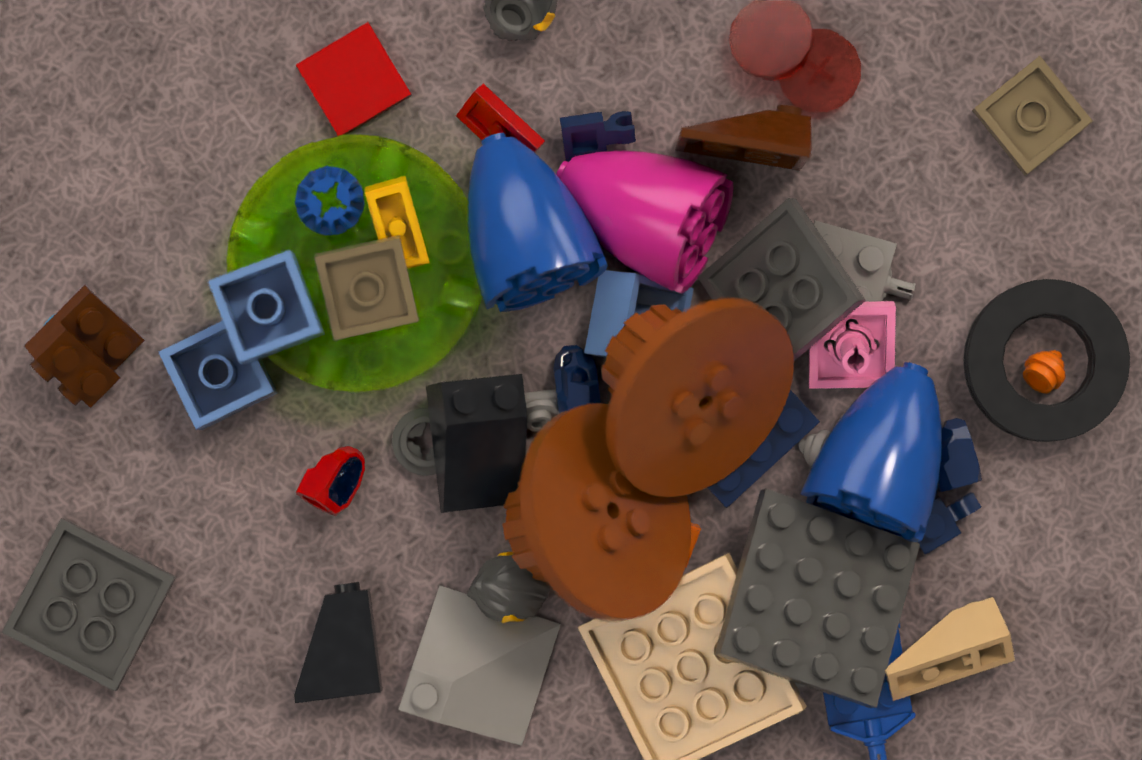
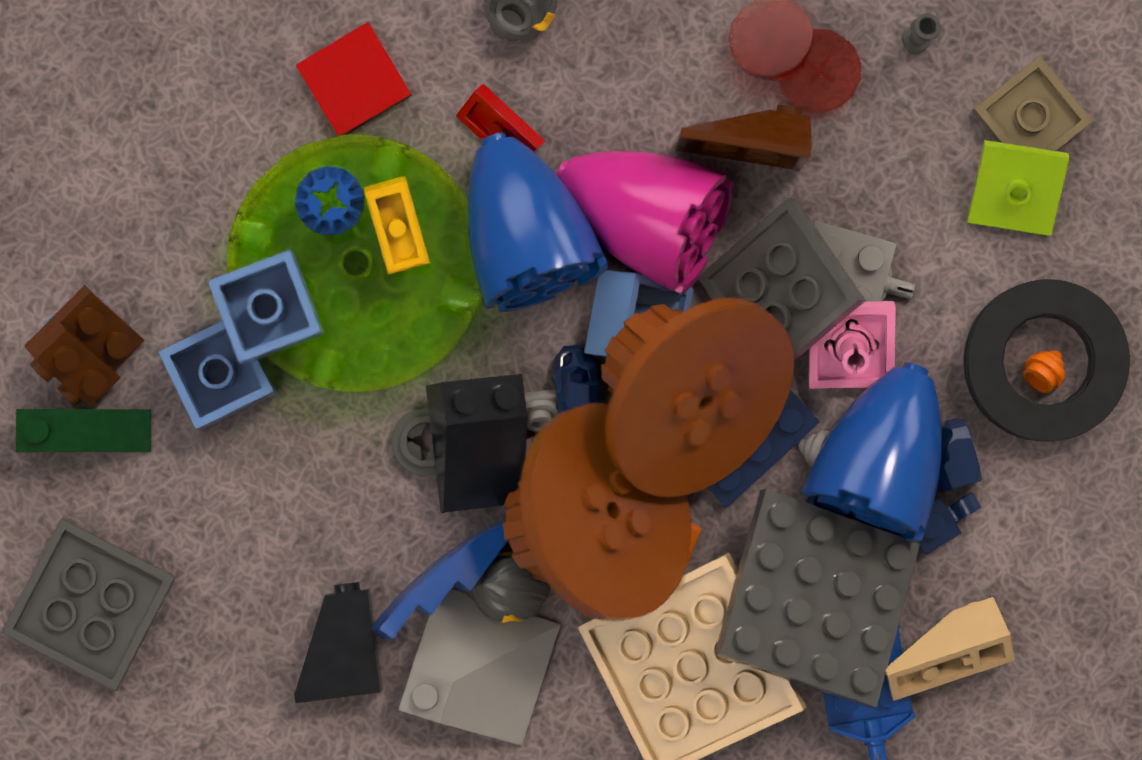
red rock [296,446,365,516] -> none
dark tan plate [314,235,419,340] -> none
dark blue plate [560,111,636,161] -> none
none -> dark green slope [16,409,151,453]
none -> blue slope [370,518,508,639]
none -> dark grey bar [901,13,941,54]
none -> lime plate [967,140,1069,236]

